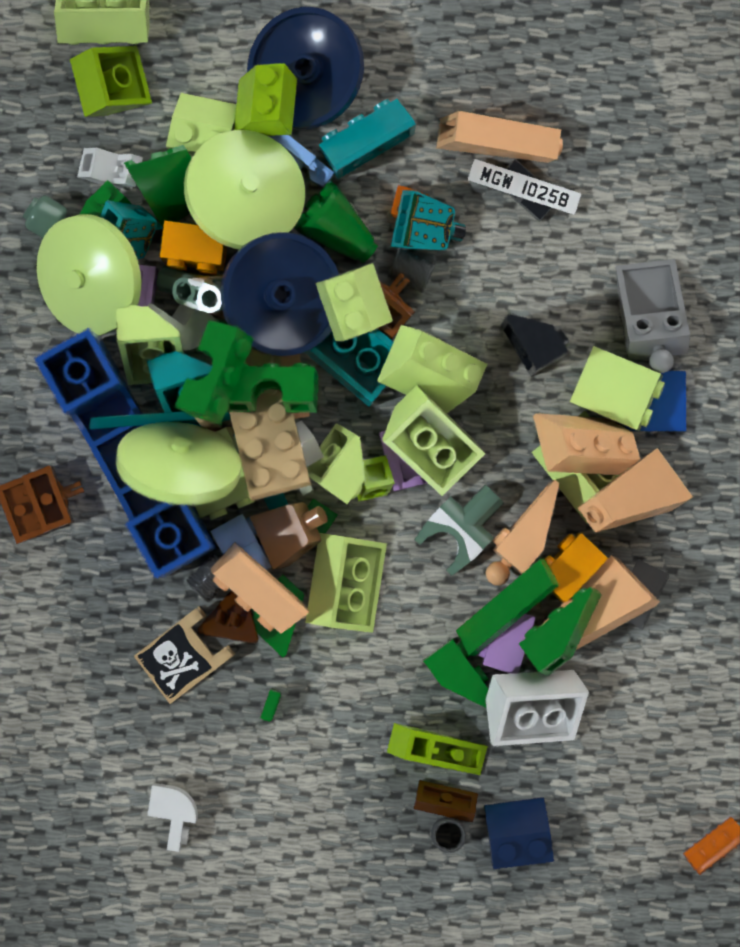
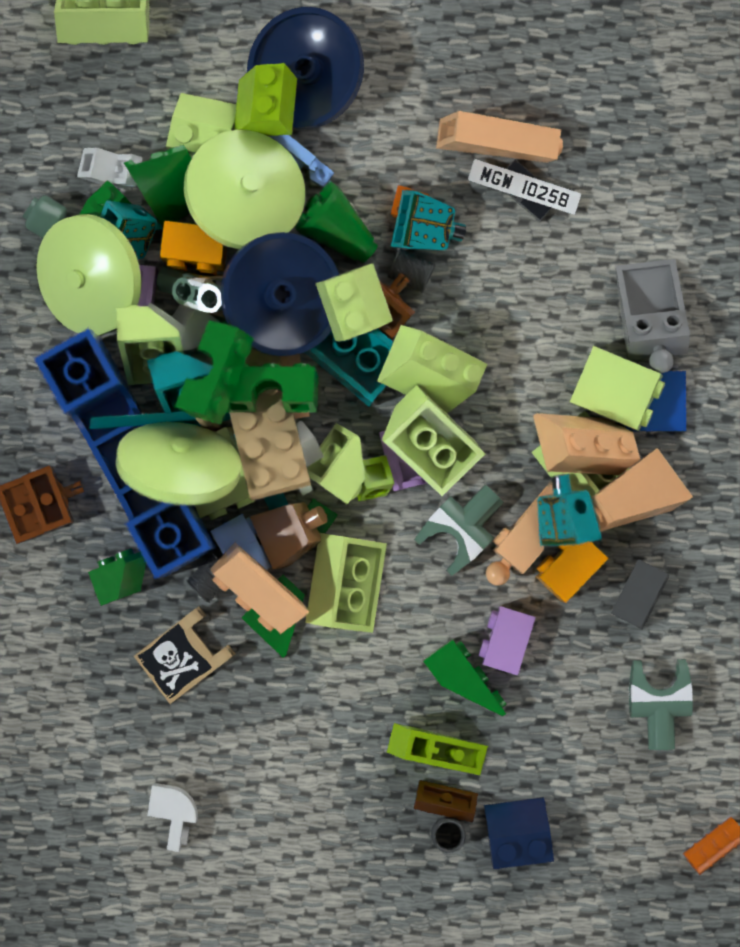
lime slope [70,46,152,117] -> none
reddish brown piece [198,590,259,644] -> none
green tile [260,688,282,722] -> none
teal slope [319,99,416,179] -> none
green tile [456,559,559,656] -> none
white slope [486,670,589,746] -> none
black slope [500,314,570,377] -> none
green slope [518,587,602,676] -> none
light nougat slope [543,555,660,650] -> none
none -> green slope [88,548,146,606]
none -> teal torso [537,473,602,546]
none -> sand green connector [629,659,693,750]

